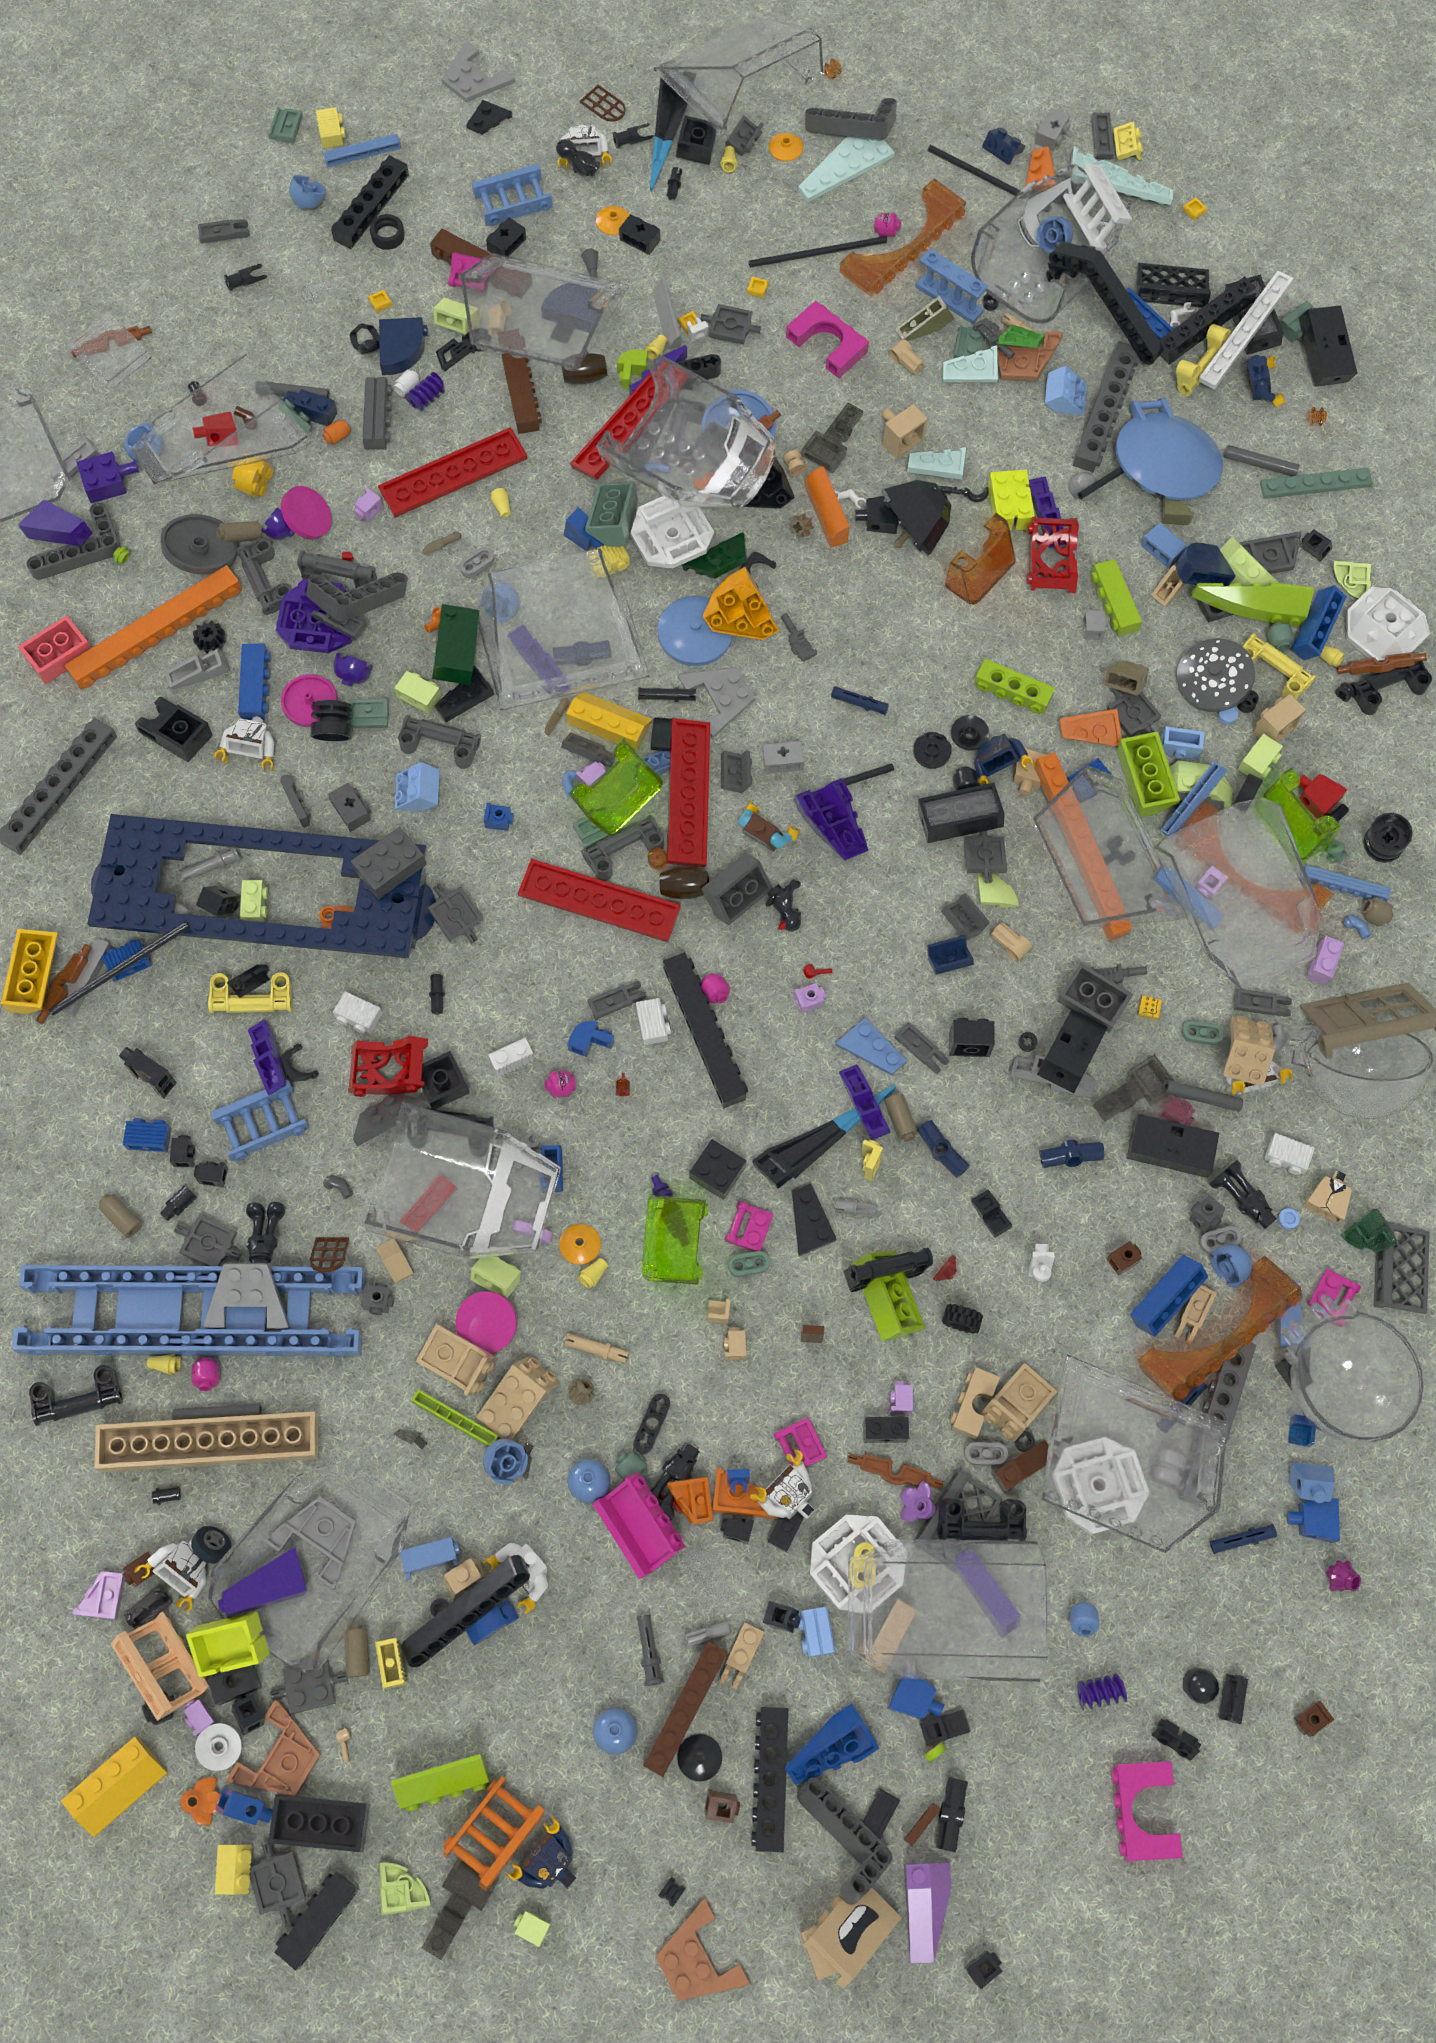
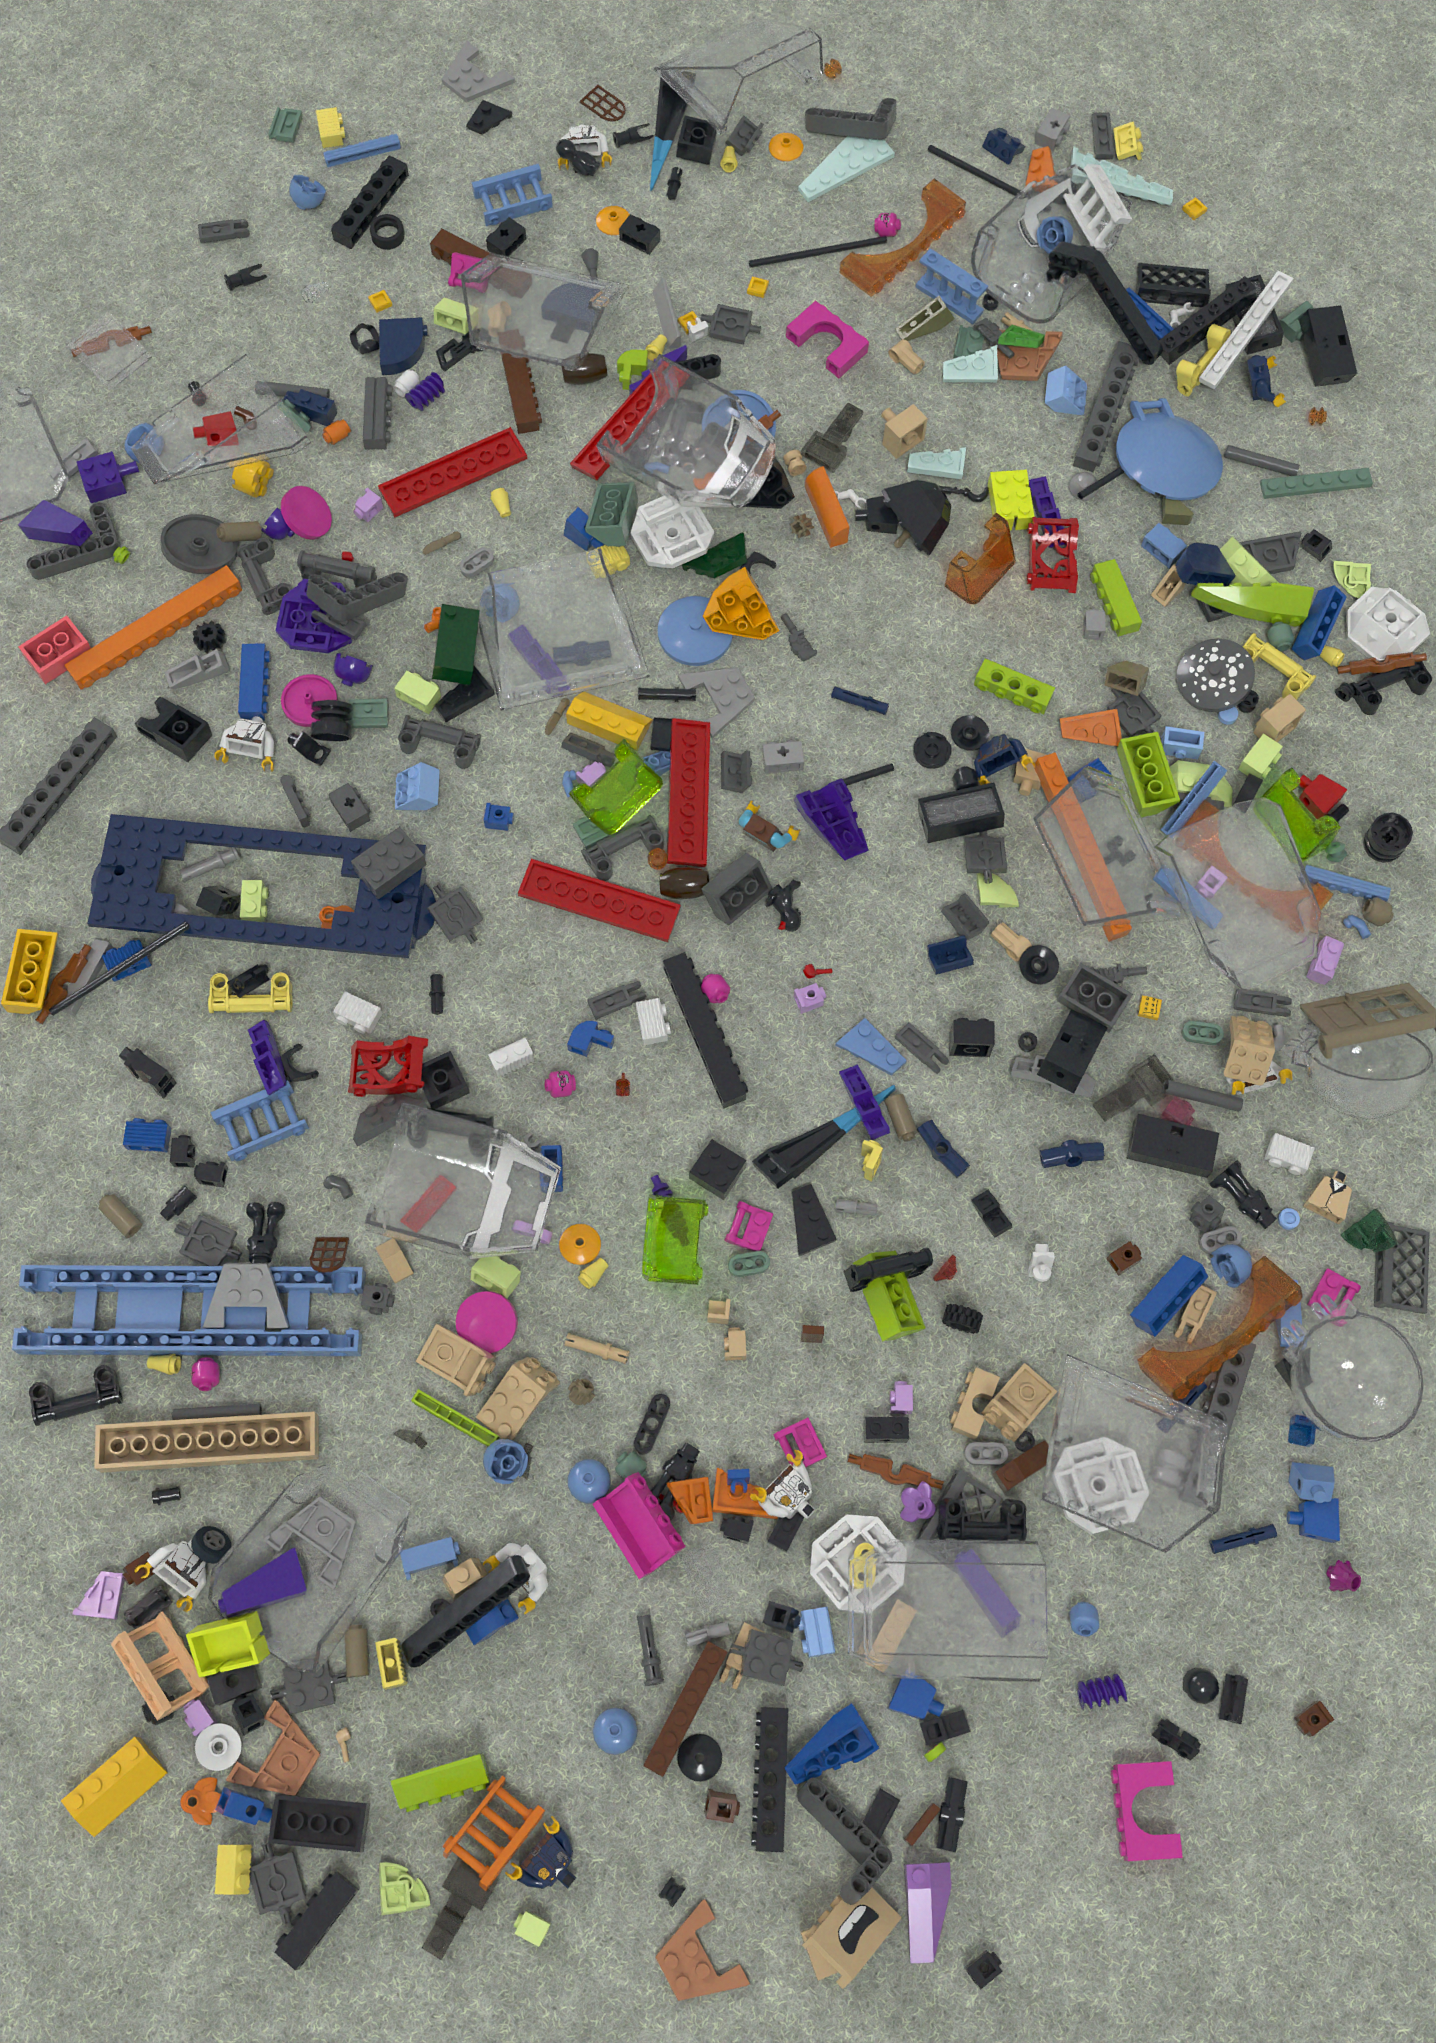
none -> black bracket [287,731,331,766]
none -> dark grey plate [729,1629,804,1686]
none -> black dish [1019,945,1059,985]

